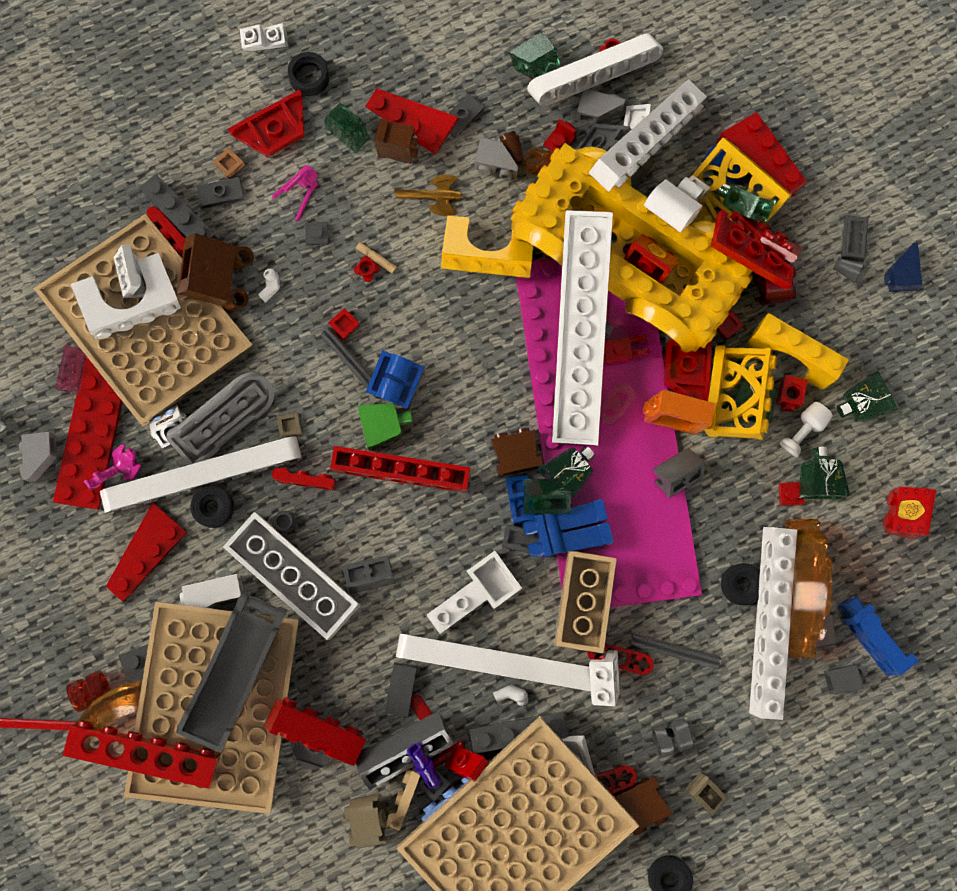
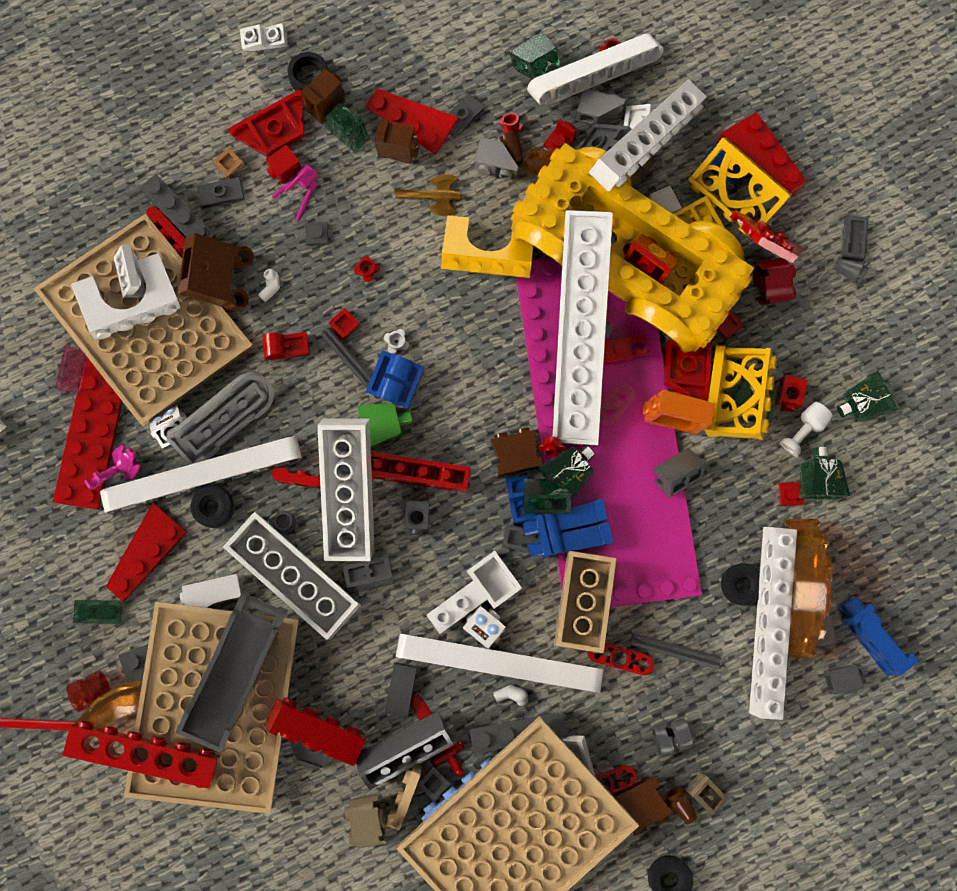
light grey slope [19,432,57,483] -> none
dark tan tile [276,412,303,439] -> none
tan wheel [356,242,398,274] -> none
dark purple pin [407,743,441,789] -> none
red plate [444,746,489,782] -> none
white bracket [589,650,620,706] -> none
white plate [644,175,710,232] -> none
red wing [711,209,794,290] -> none
clear green torso [718,184,776,222] -> none
yellow arch [745,313,849,390] -> none
red slope [883,487,936,539] -> none
dark blue slope [884,242,922,292] -> none
none -> clear green plate [73,600,123,624]
none -> red plate [262,332,310,361]
none -> red brick [265,145,302,183]
none -> reddish brown hips [301,68,345,124]
none -> white brick [318,418,375,561]
none -> white plate [384,329,409,354]
none -> dark grey brick [405,501,430,535]
none -> white head [463,606,506,649]
none -> red plate [499,113,523,134]
none -> red plate [538,436,566,457]
none -> reddish brown cone [665,786,697,824]

